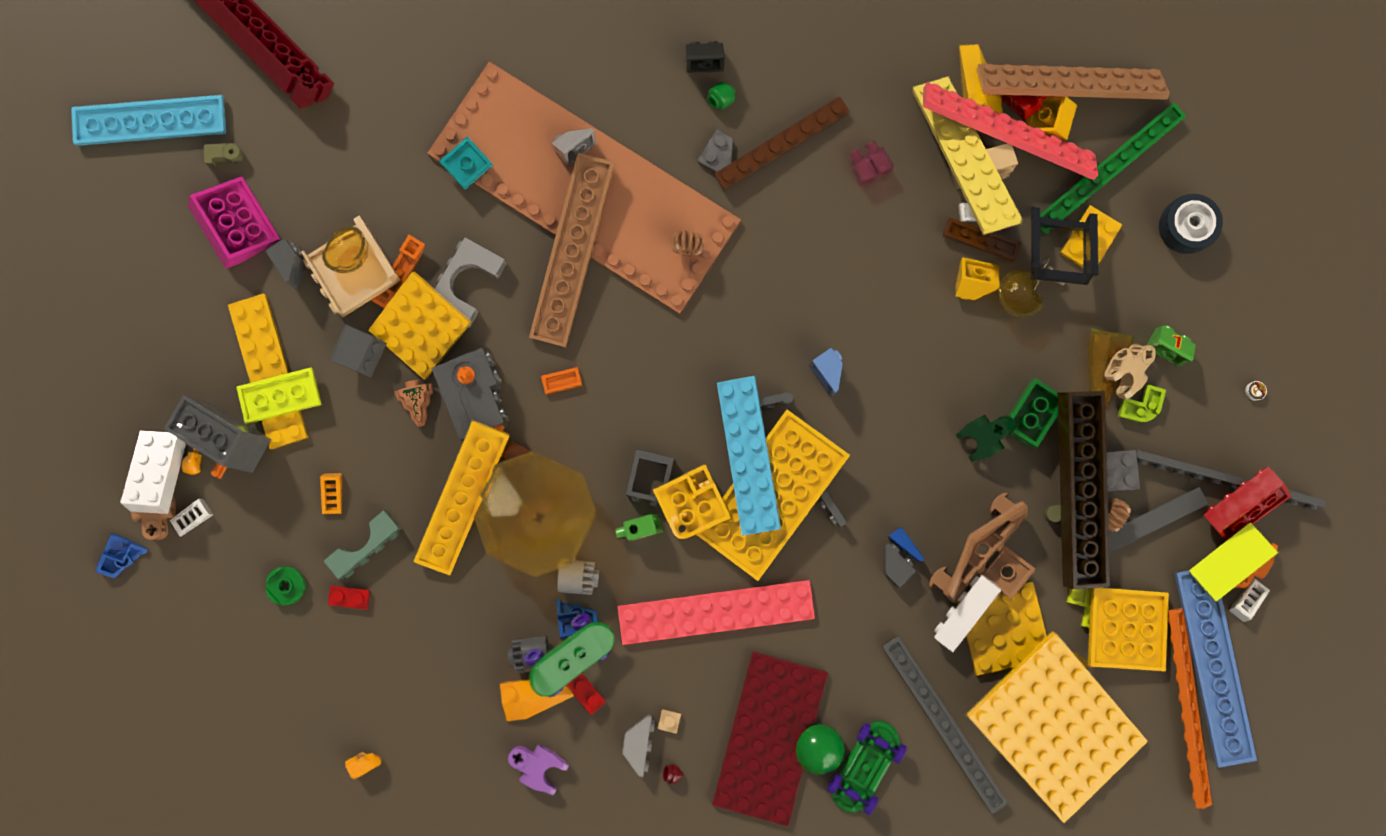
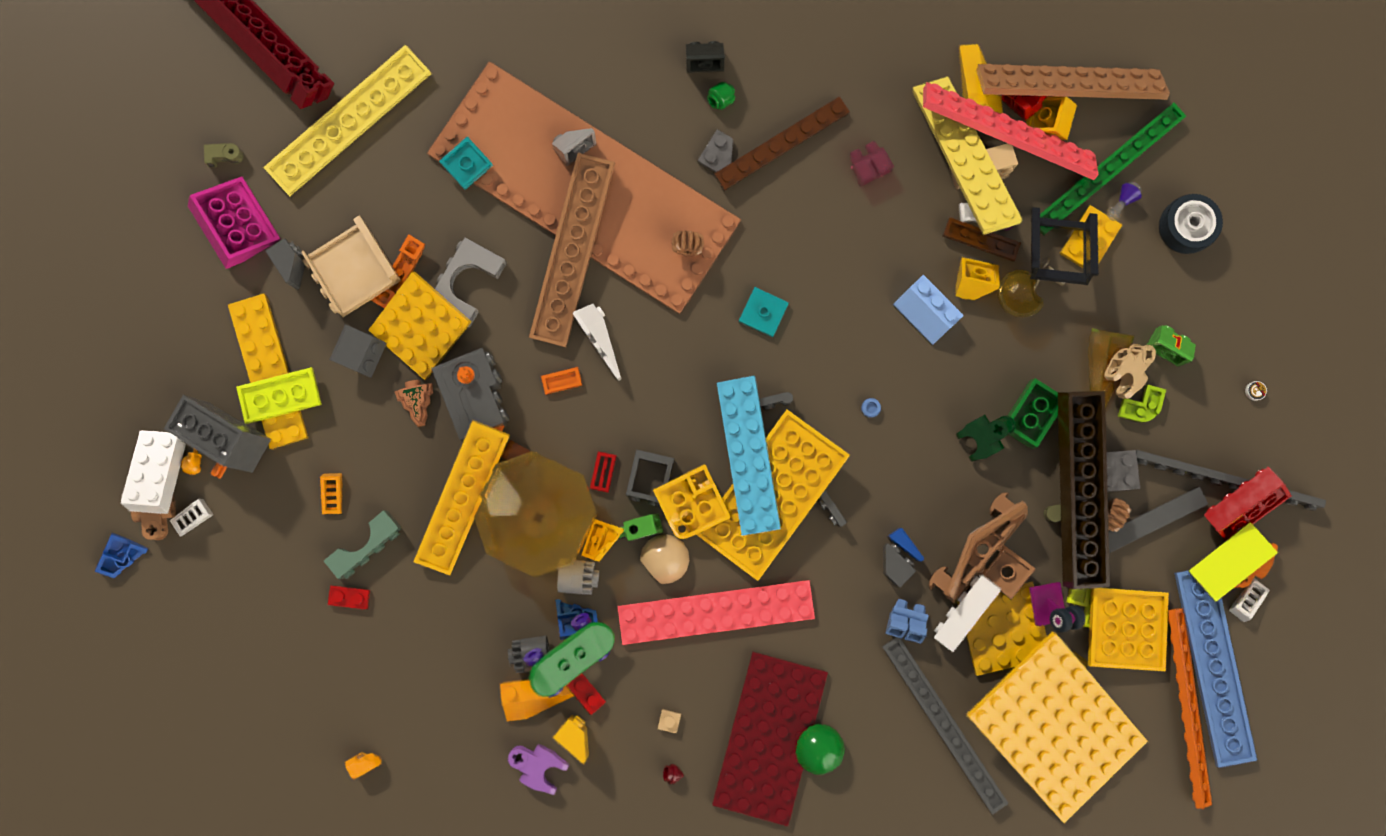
medium azure plate [72,95,226,146] -> none
green plate [265,566,307,605] -> none
clear yellow cylinder [322,227,368,274] -> none
light grey slope [622,714,655,777] -> none
medium blue slope [809,348,843,397] -> none
green piece [827,721,907,816] -> none
none -> light yellow plate [263,45,431,196]
none -> yellow slope [553,715,589,764]
none -> white wedge [573,304,621,381]
none -> yellow wing [581,519,624,562]
none -> red tile [590,451,617,493]
none -> tan cylinder [640,534,690,584]
none -> teal plate [739,287,789,338]
none -> medium blue tile [861,398,881,418]
none -> medium blue hips [885,599,929,644]
none -> light blue slope [893,274,964,345]
none -> magenta plate [1030,582,1086,633]
none -> piece [1107,182,1142,221]

